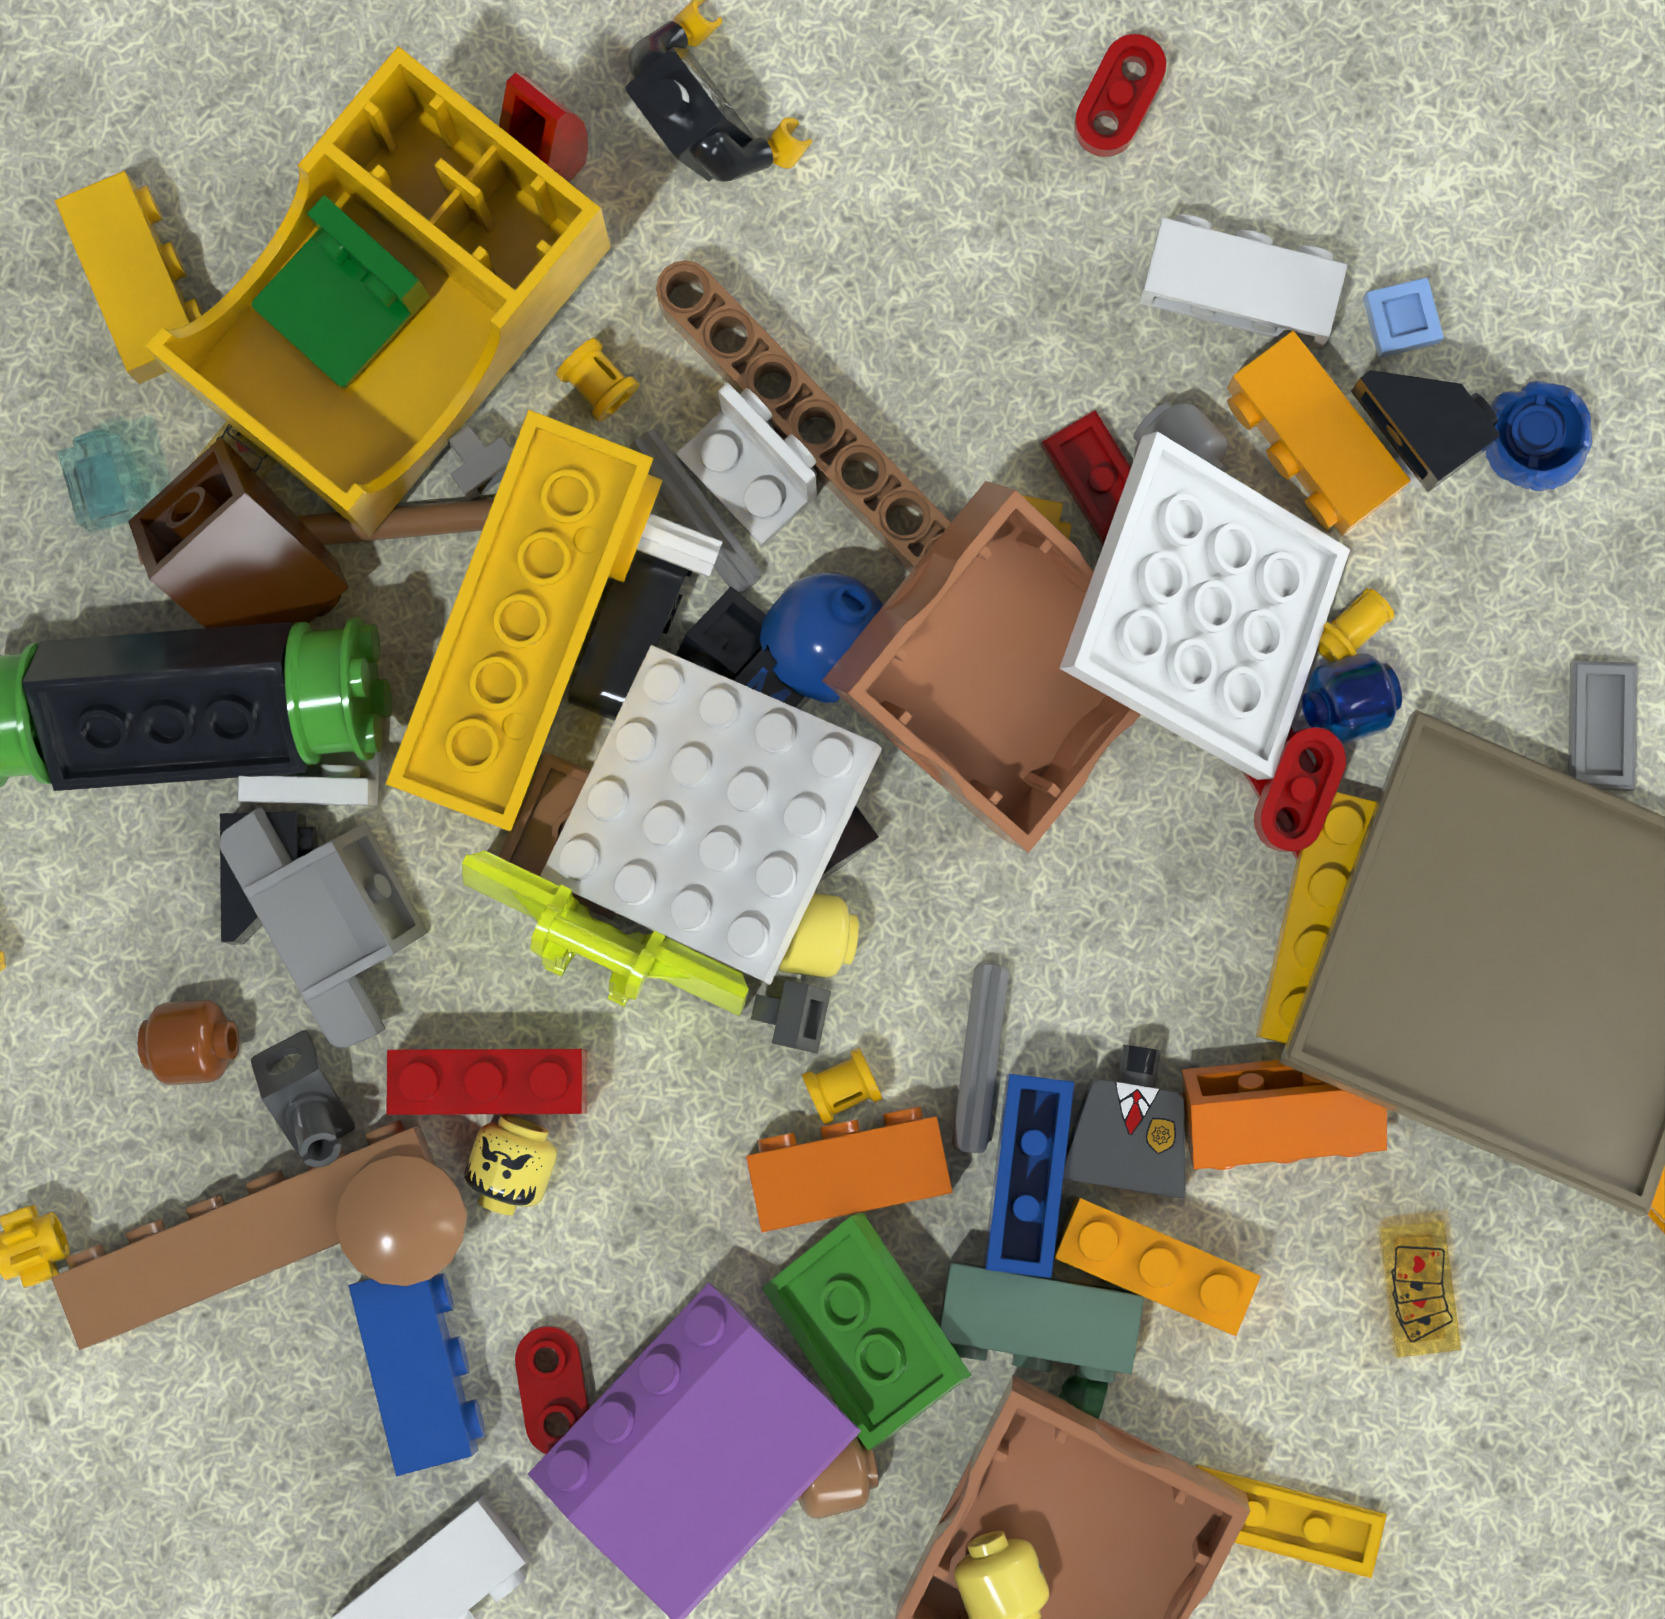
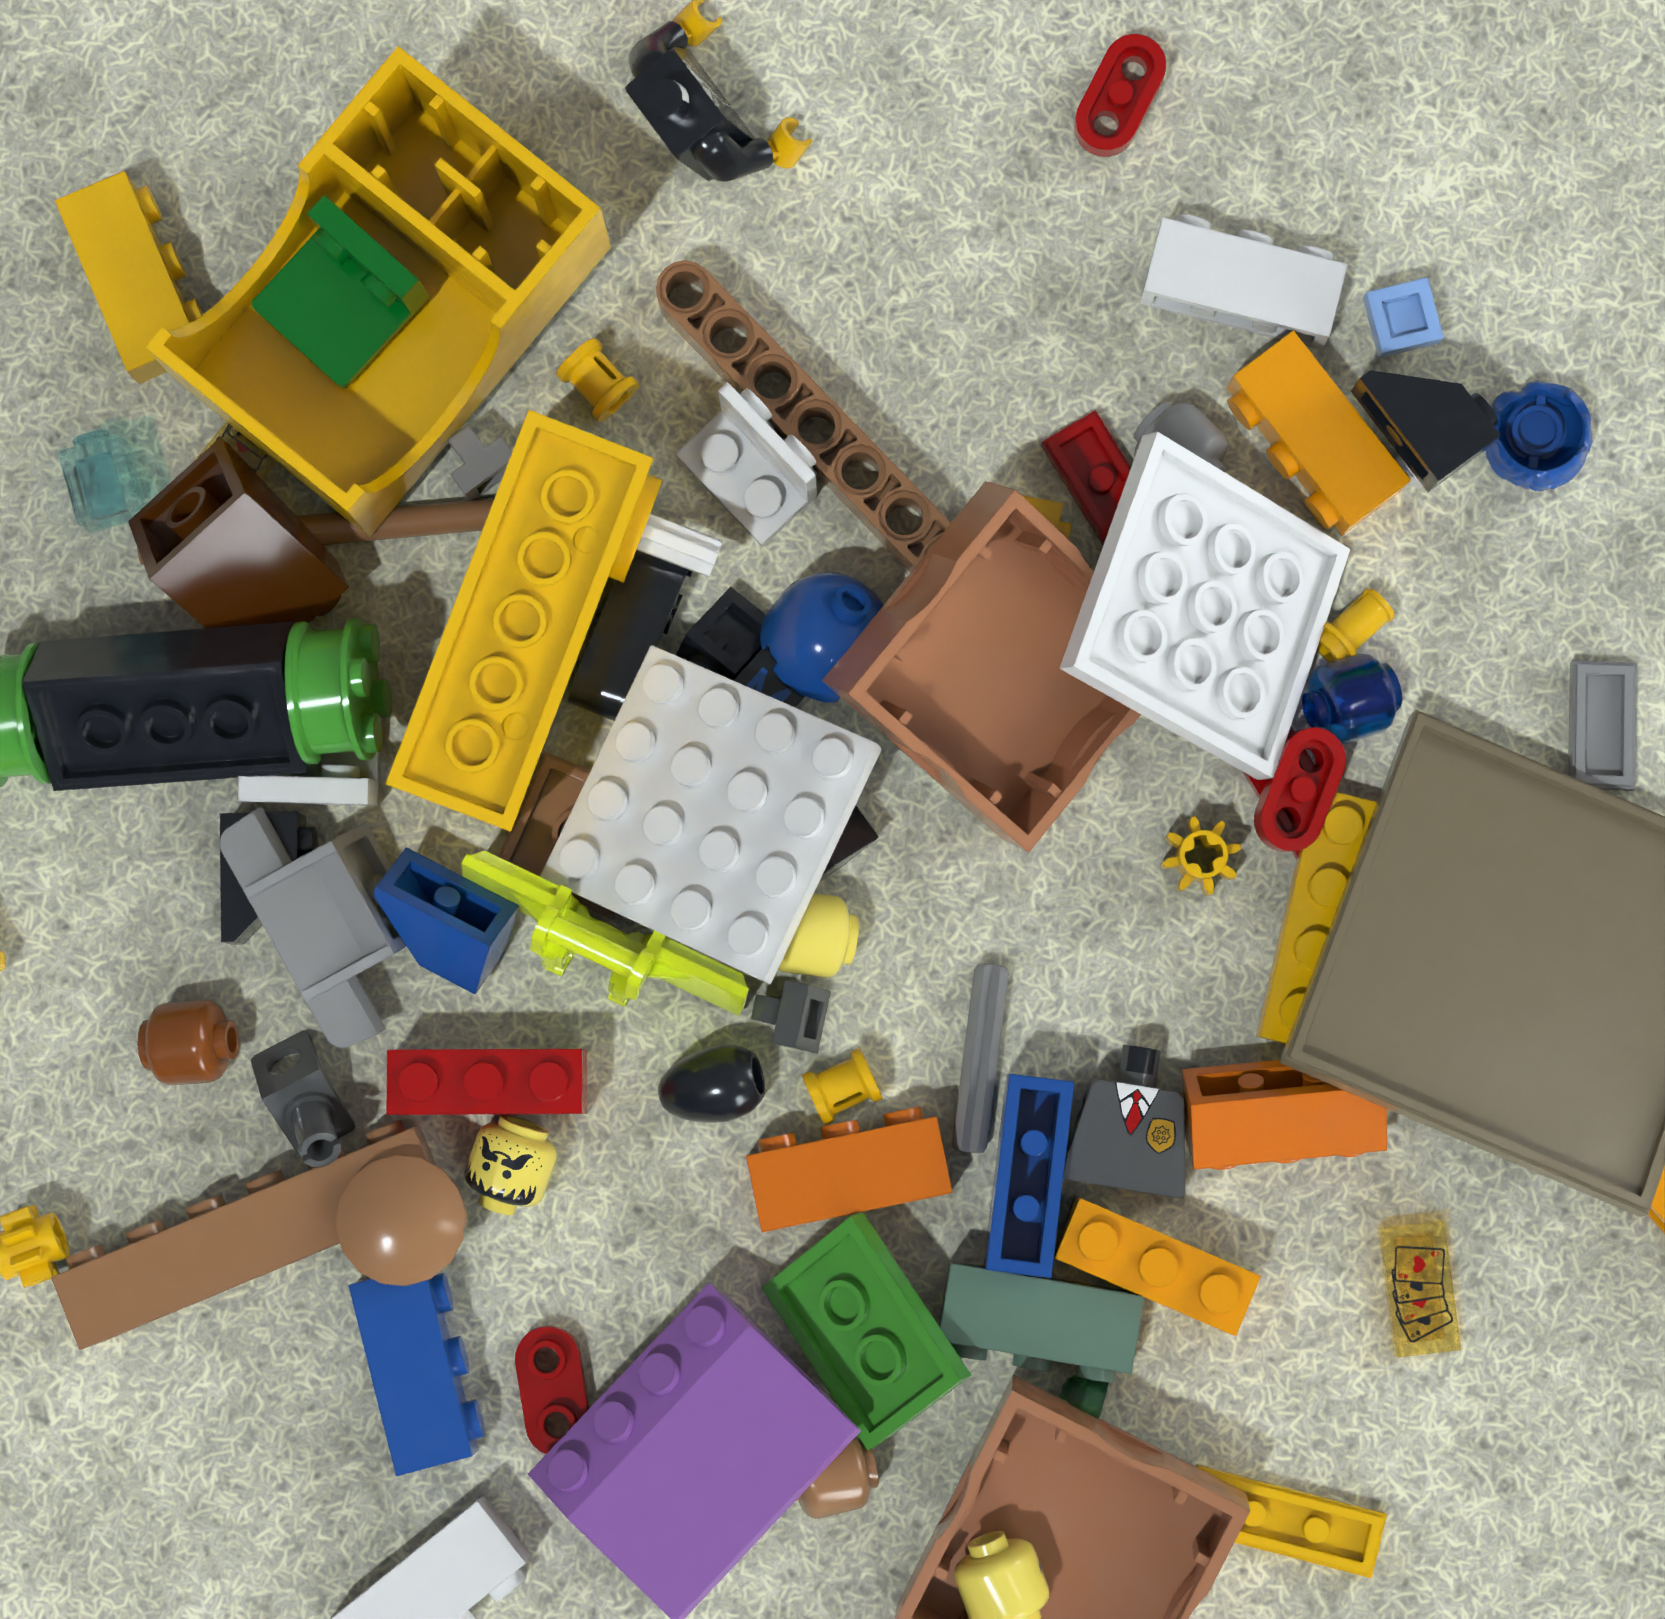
red slope [499,72,588,182] -> none
light grey axle [629,430,761,593] -> none
none -> blue slope [374,847,519,994]
none -> black animal [658,1044,765,1123]
none -> yellow gear [1160,816,1241,896]

